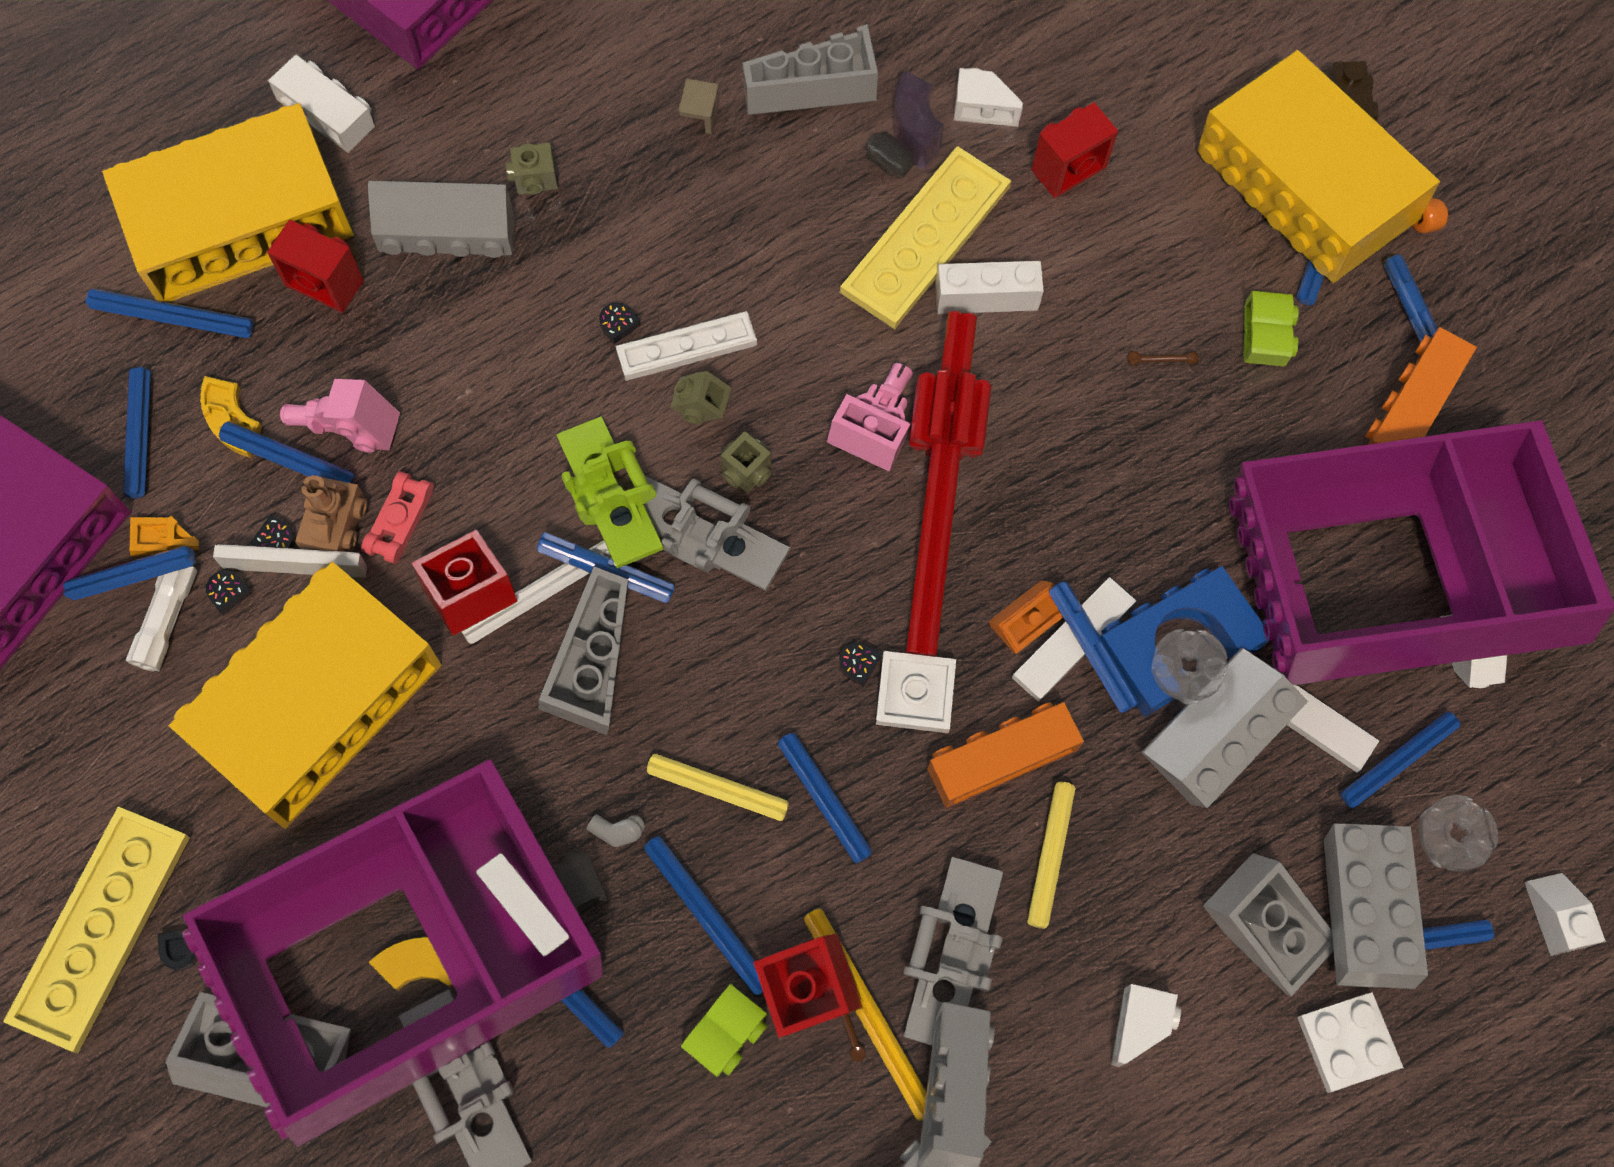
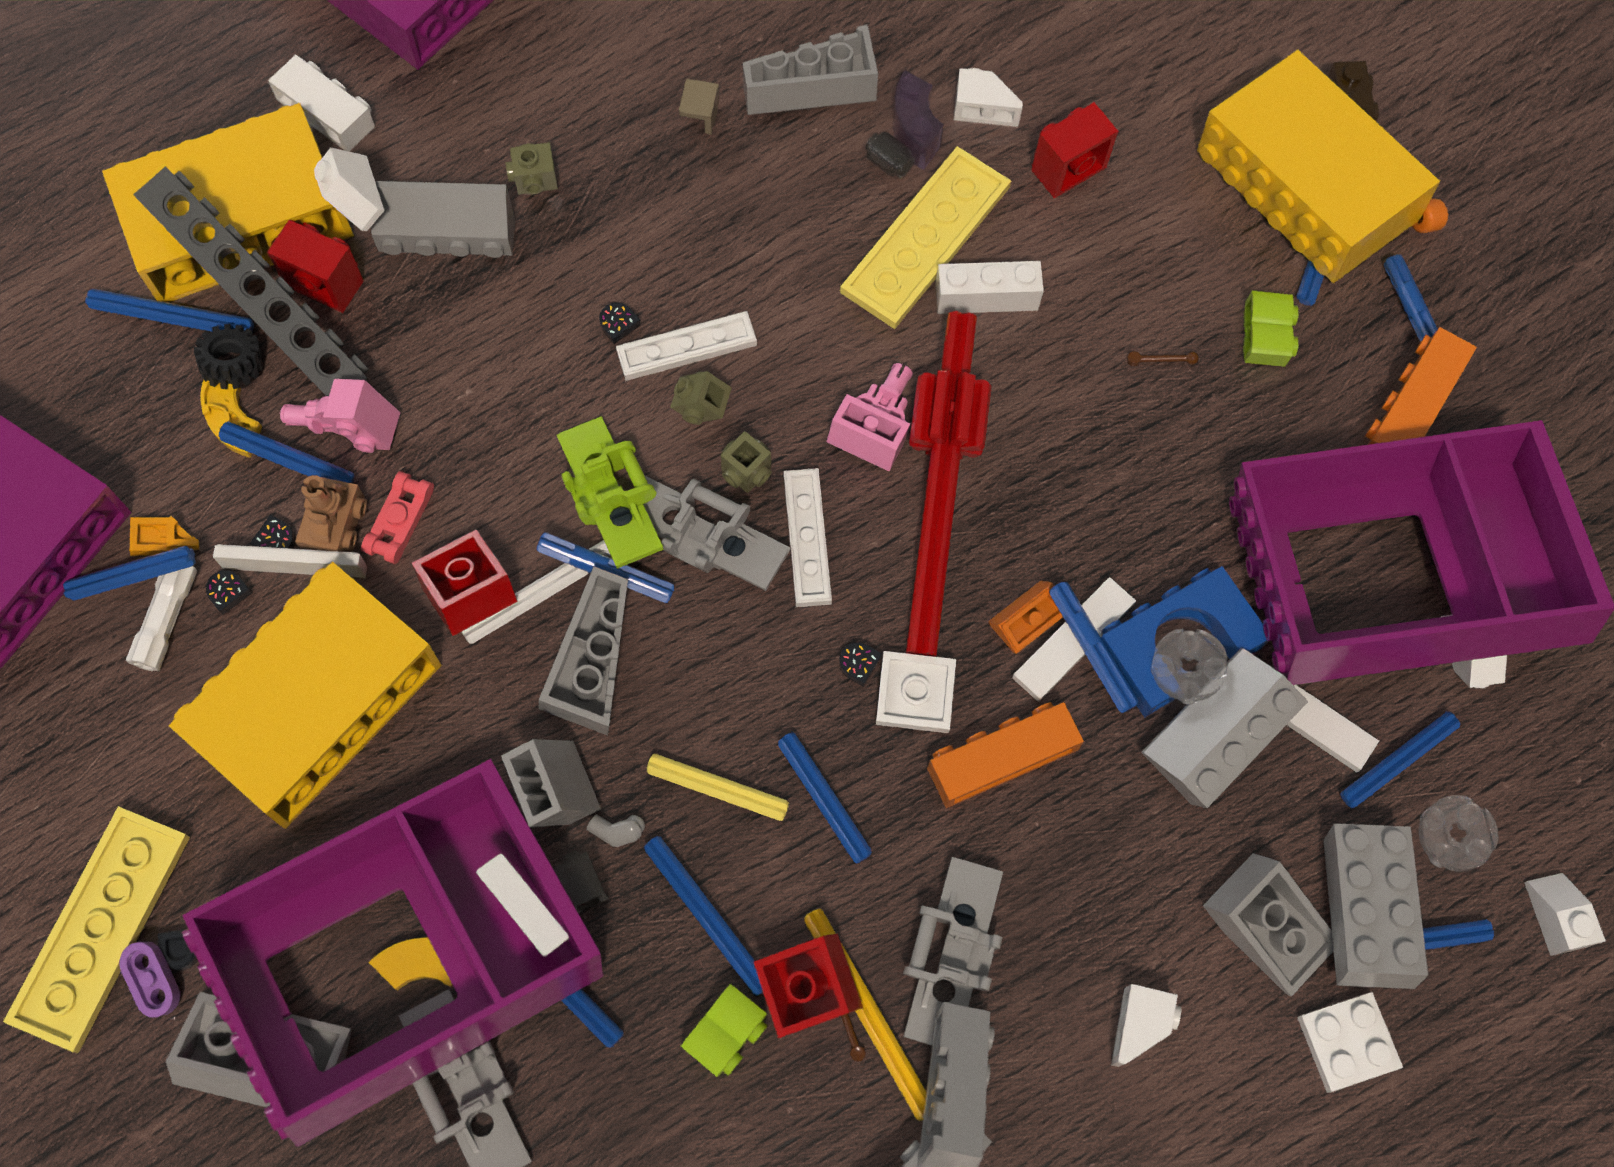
blue axle [123,367,151,499] -> none
light yellow axle [1027,782,1076,928] -> none
none -> medium lavender plate [119,942,180,1017]
none -> dark grey brick [133,166,370,396]
none -> black tyre [194,324,263,389]
none -> white slope [314,147,384,232]
none -> light grey brick [501,739,601,827]
none -> white tile [783,468,832,607]

